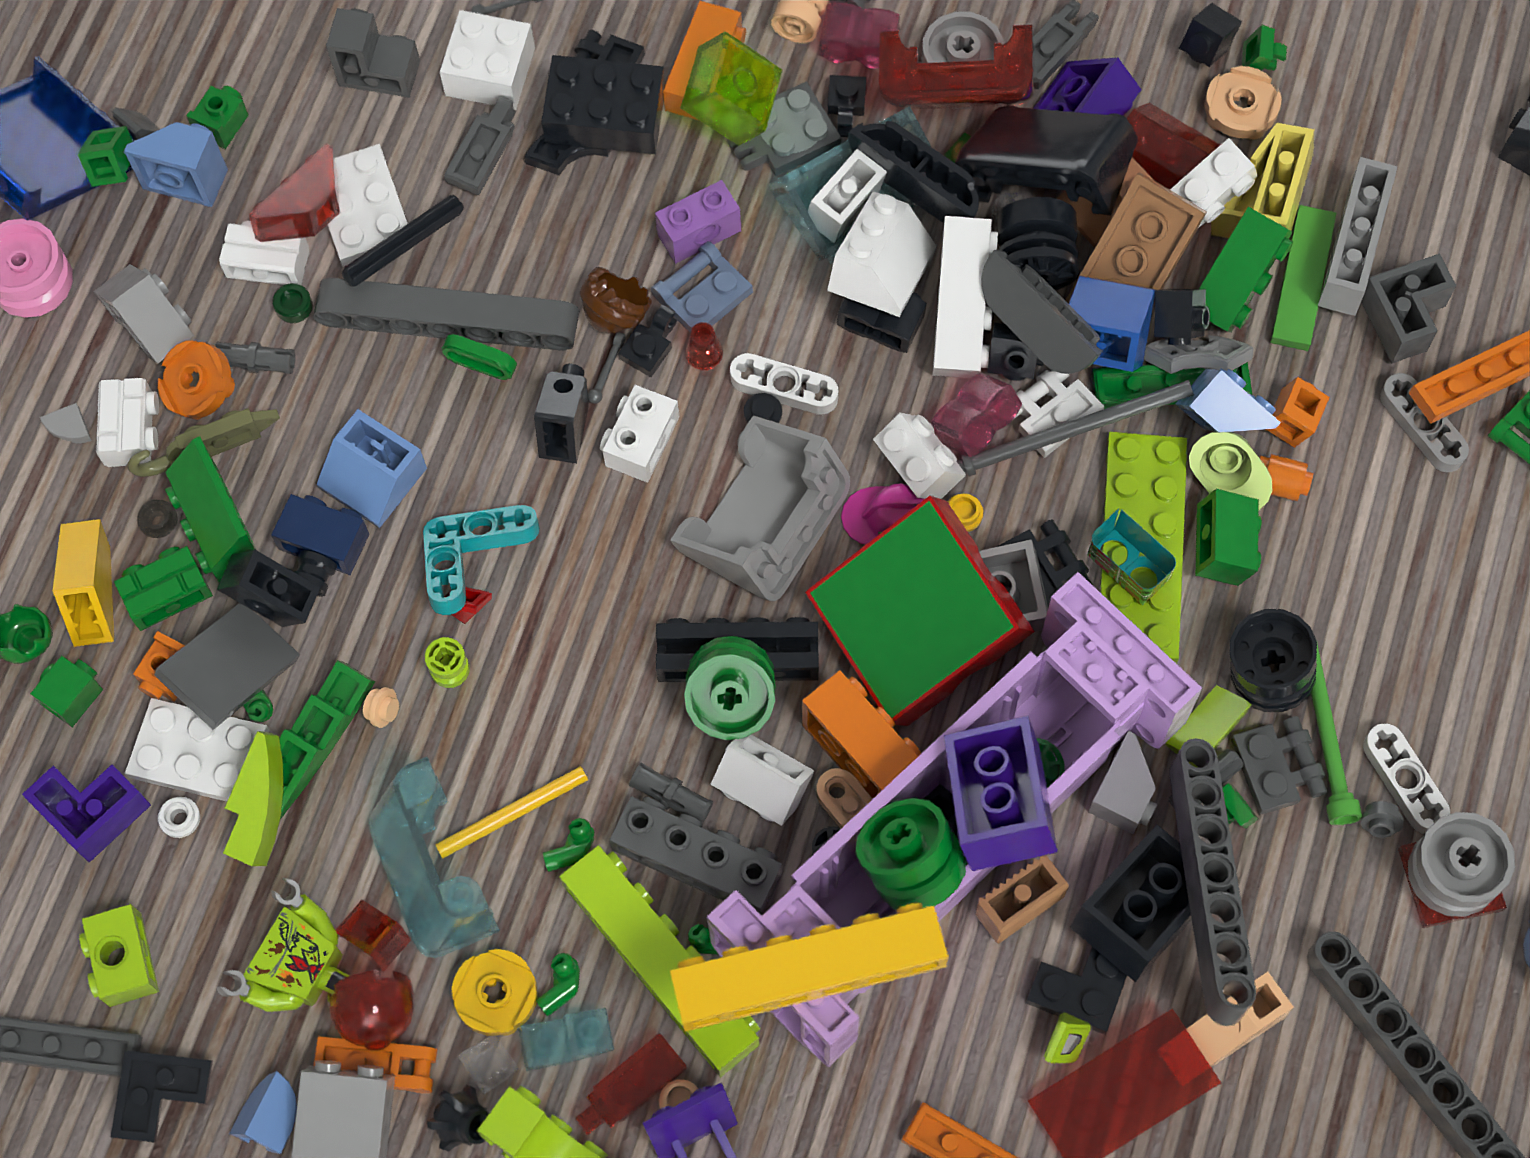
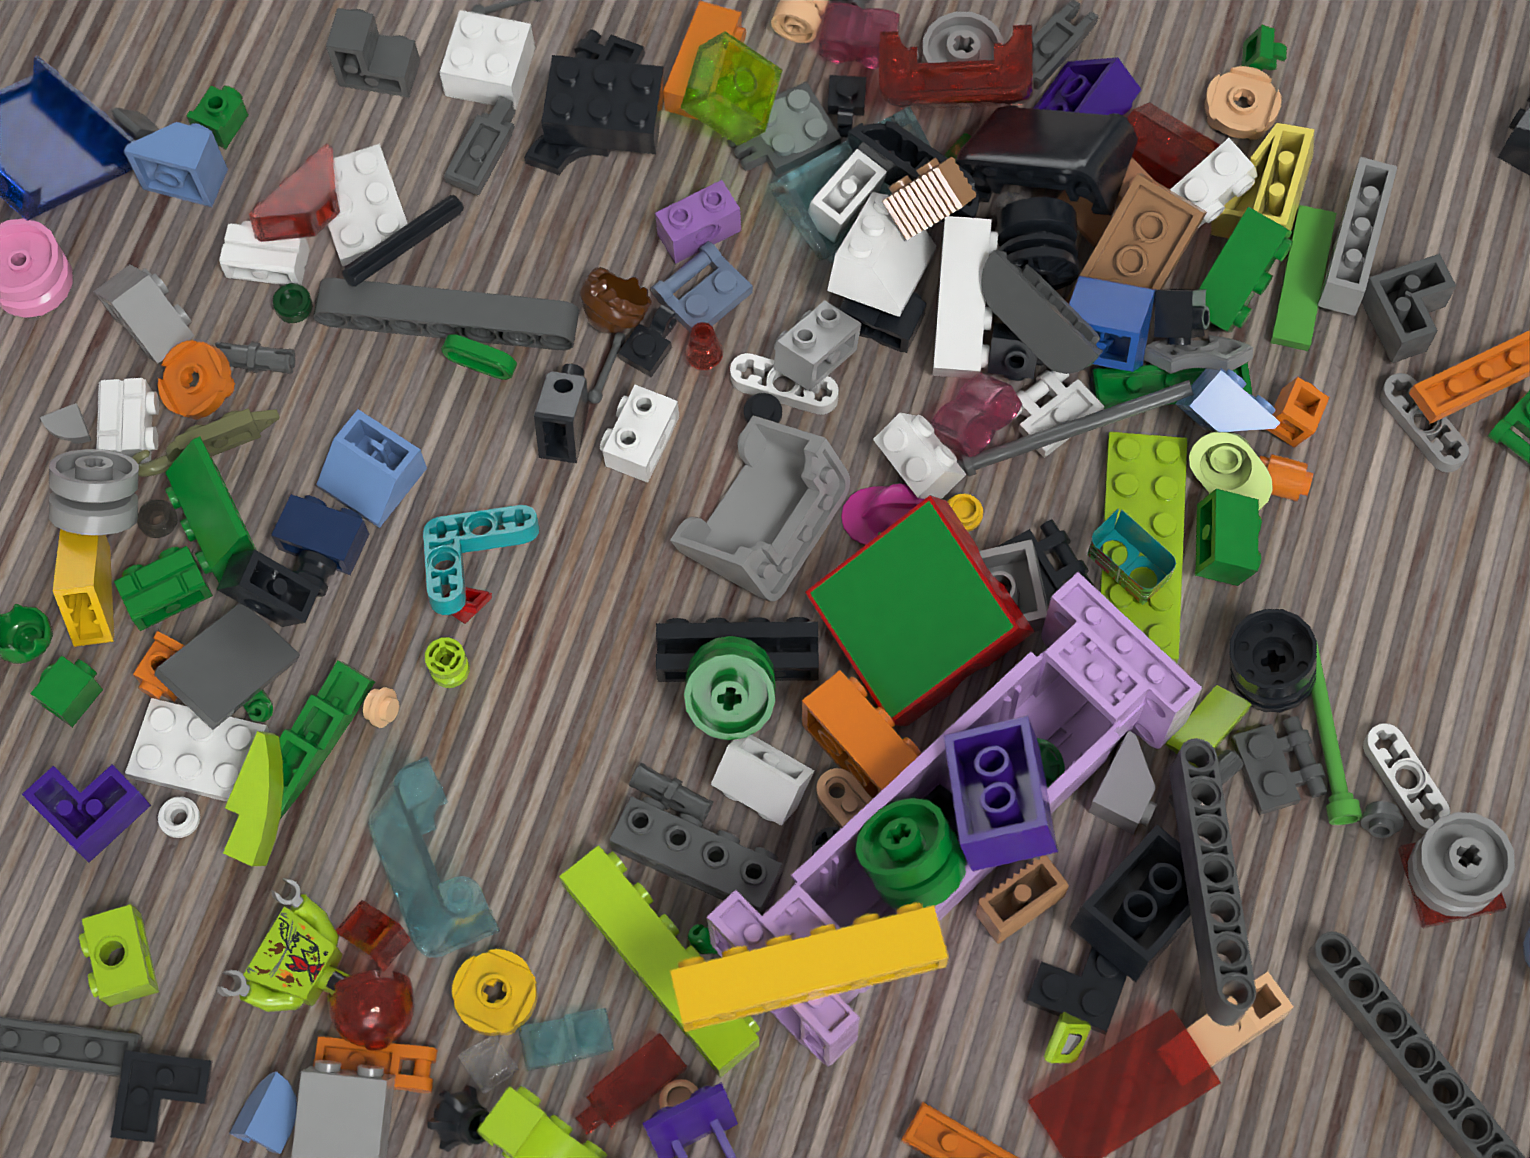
green brick [77,126,133,187] -> none
yellow bar [435,766,588,859] -> none
green arm [536,953,580,1017] -> none
green arm [542,818,595,872] -> none
black brick [1179,3,1242,67] -> none
green tile [1222,783,1259,829] -> none
none -> light grey wheel [49,449,139,535]
none -> light grey brick [773,300,861,391]
none -> brick [881,157,976,241]

